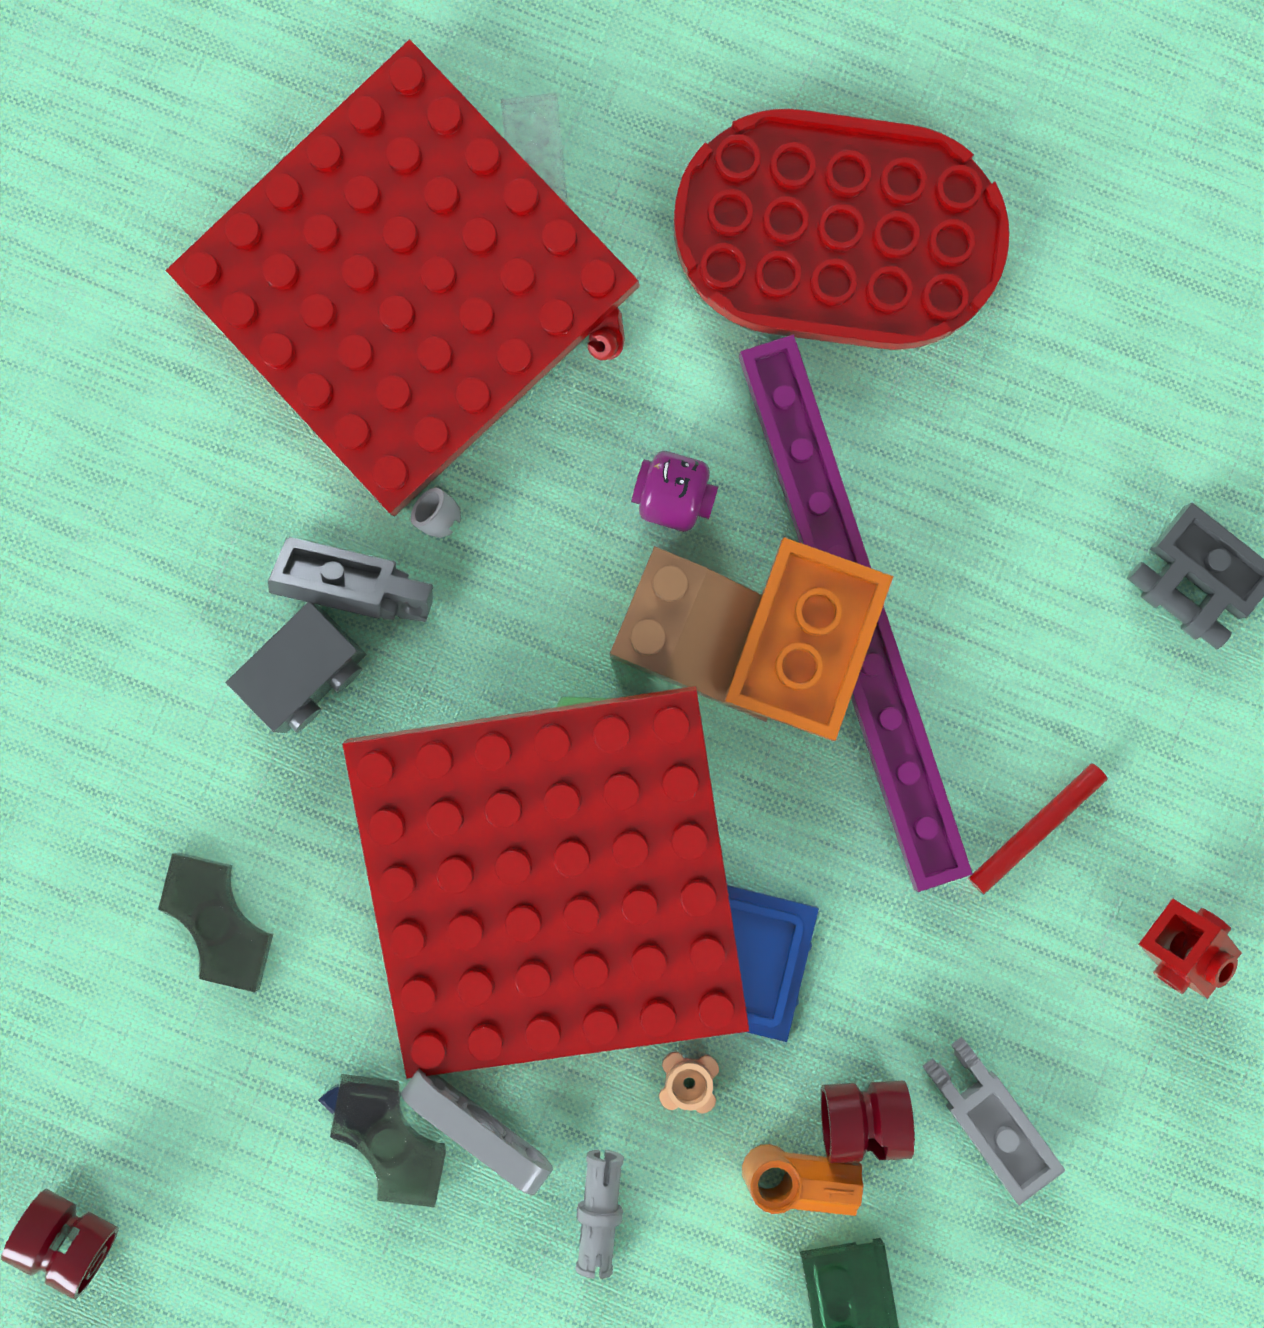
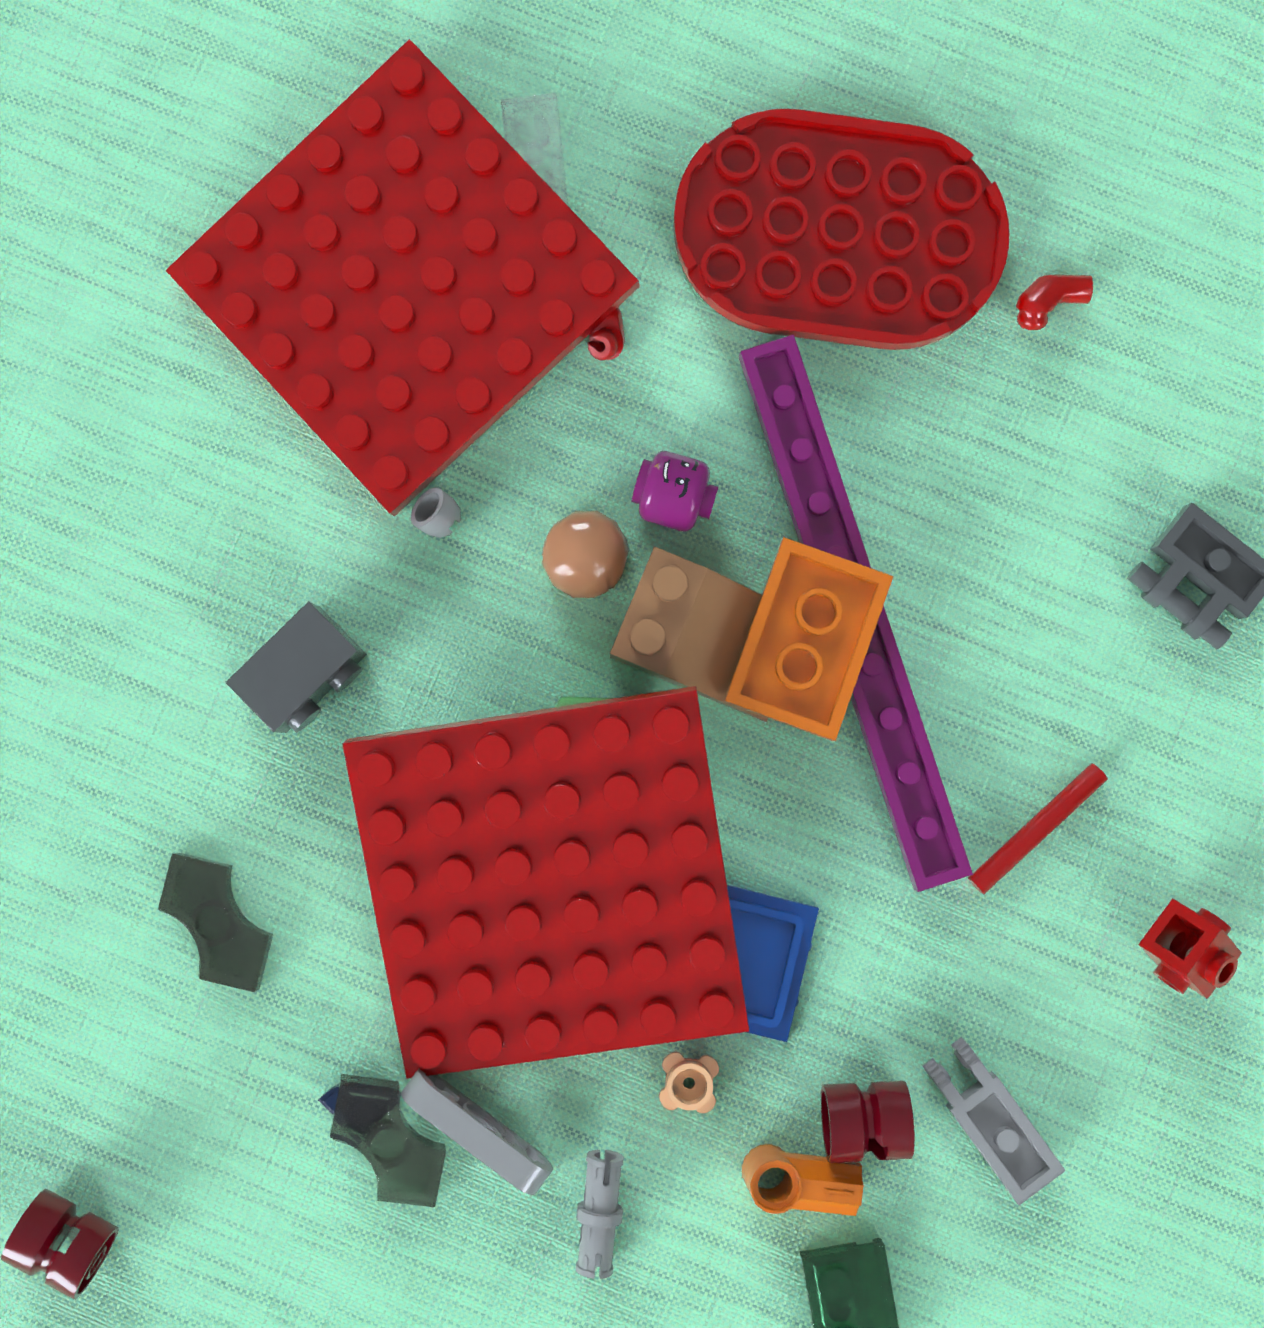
dark grey hinge [268,537,433,622] -> none
none -> nougat hair [542,511,629,598]
none -> red arm [1016,275,1093,330]

